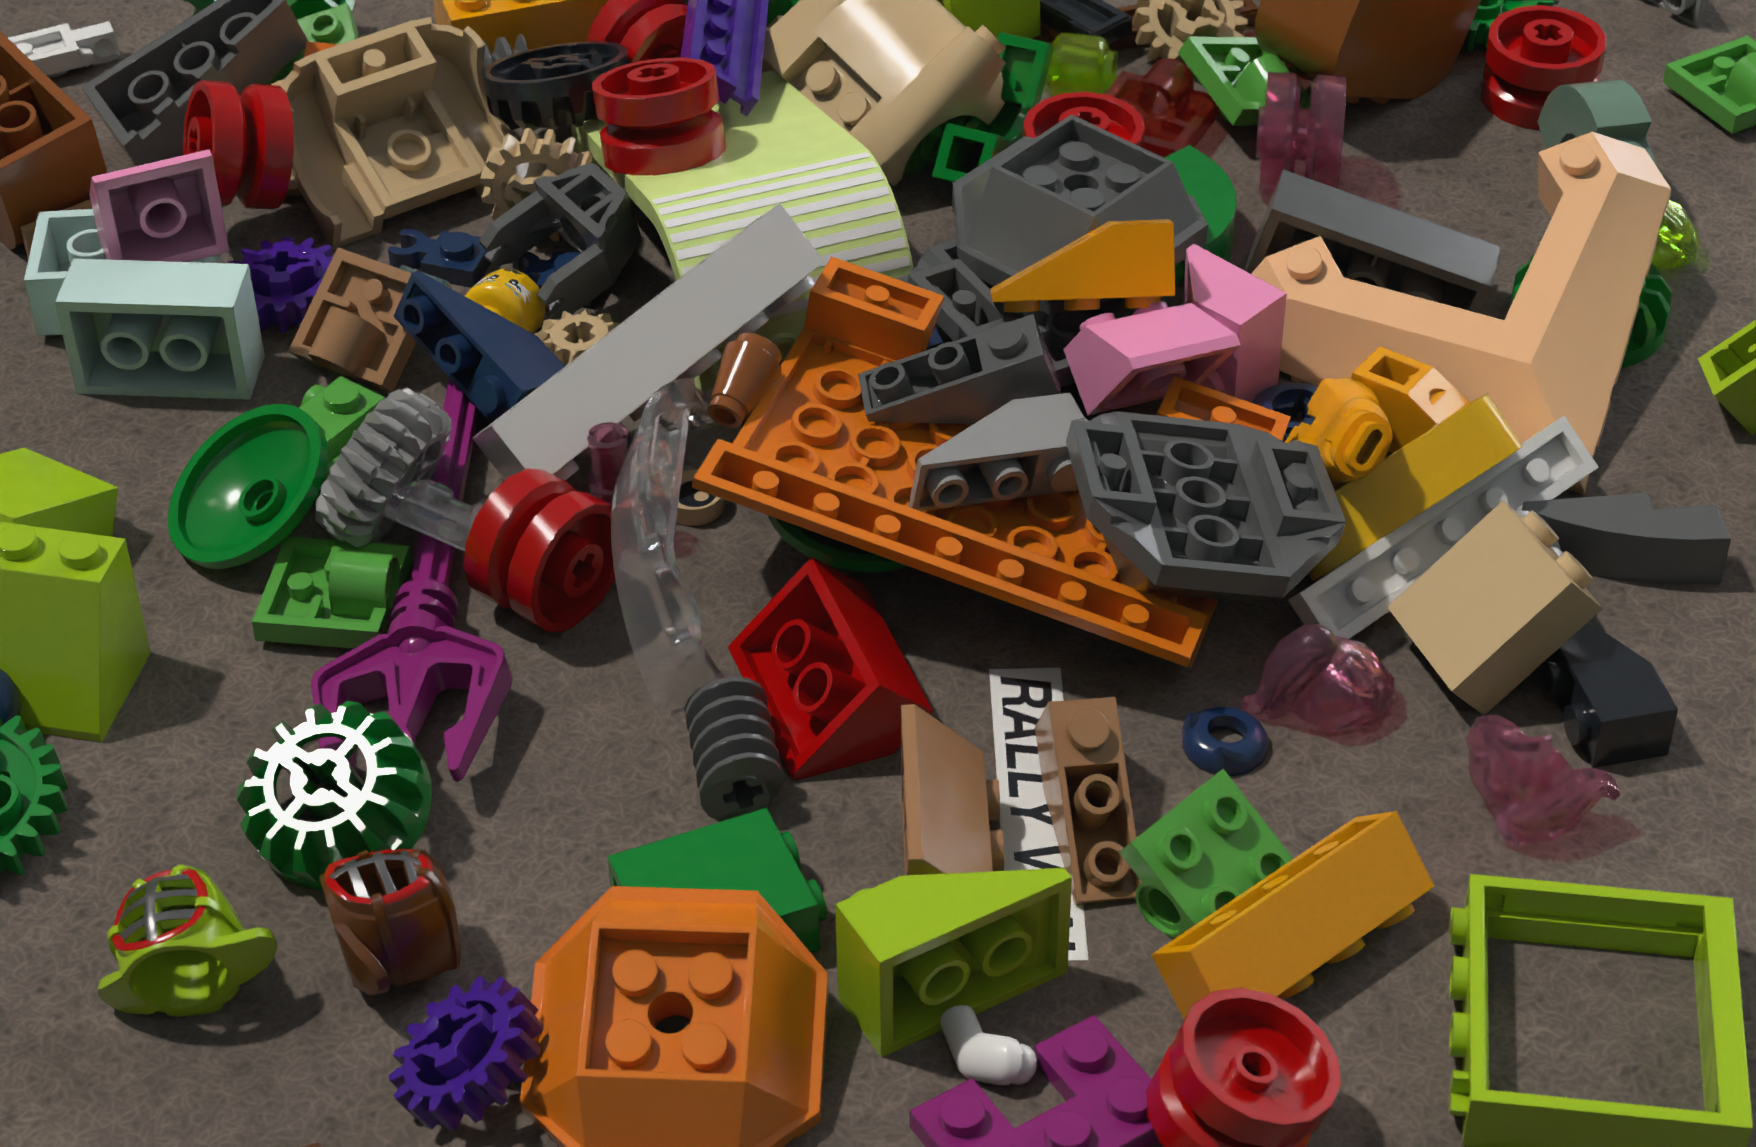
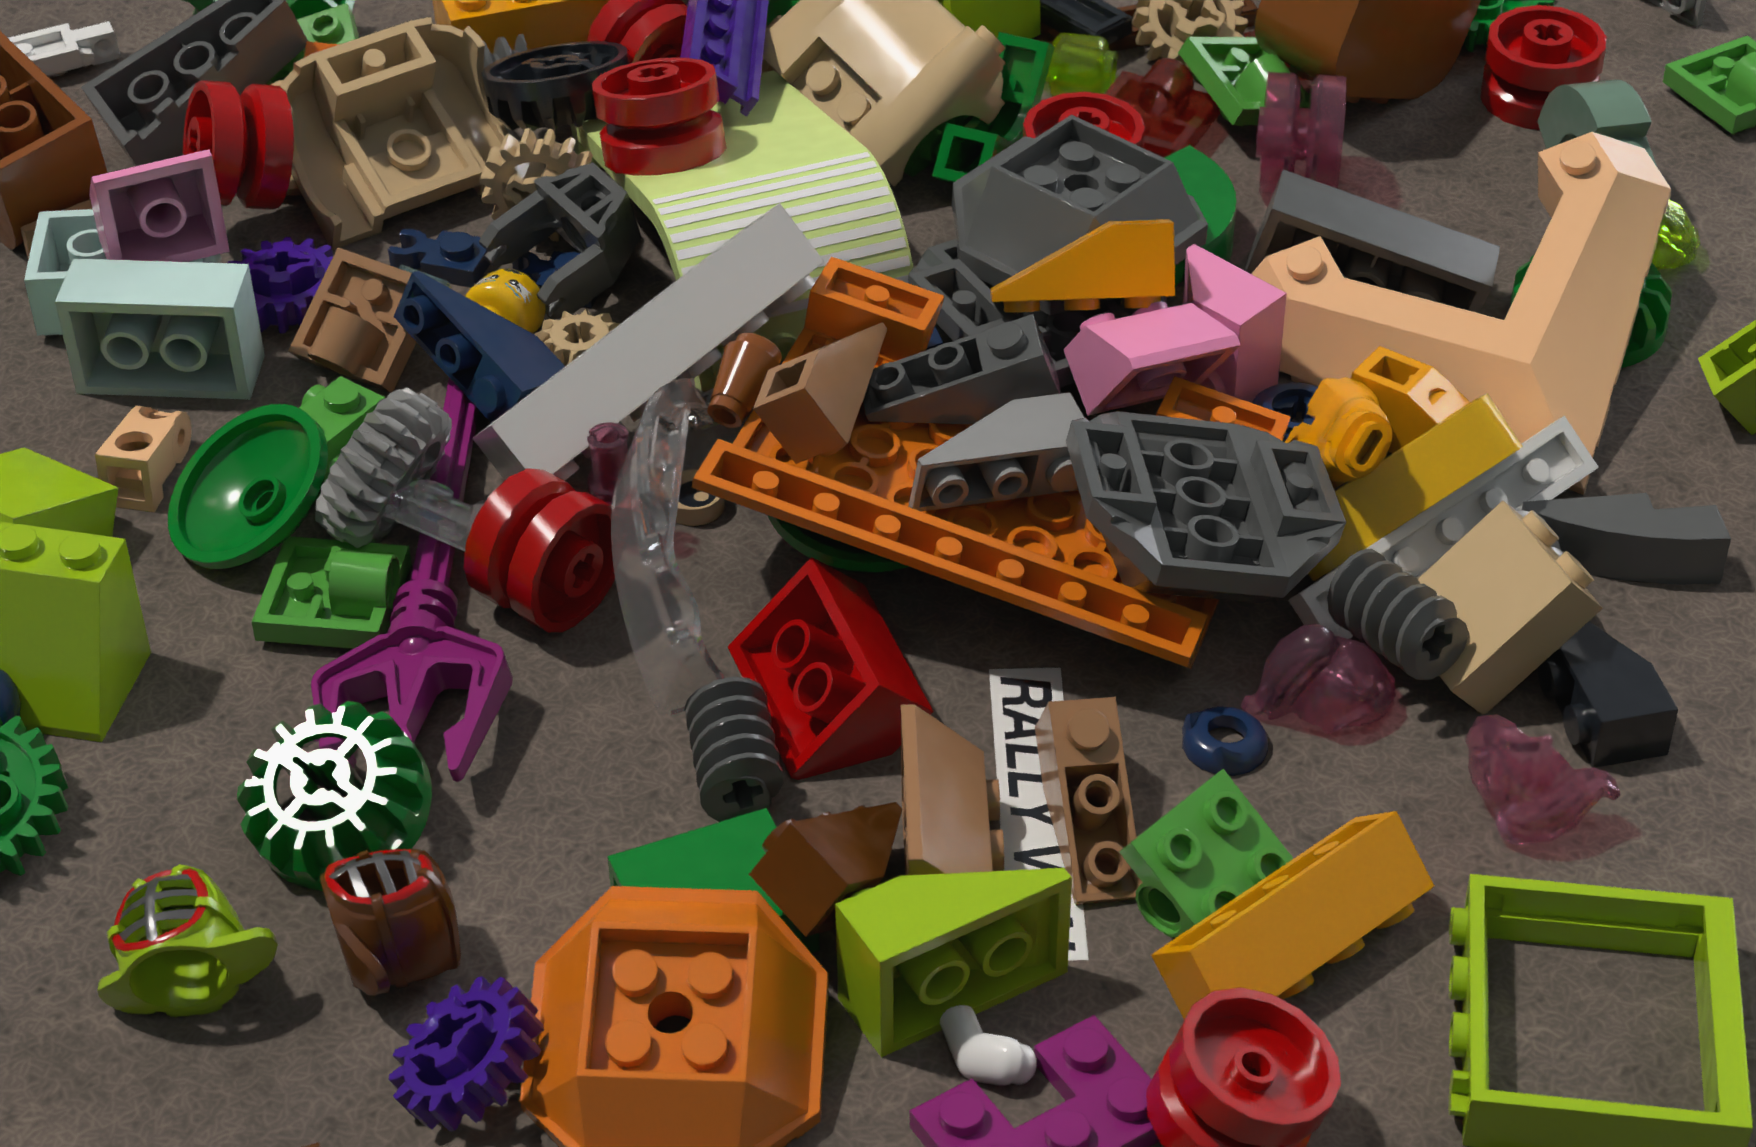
none -> light nougat leg [95,406,191,512]
none -> reddish brown slope [749,802,903,937]
none -> medium nougat slope [753,322,887,464]
none -> dark grey piece [1327,549,1469,680]

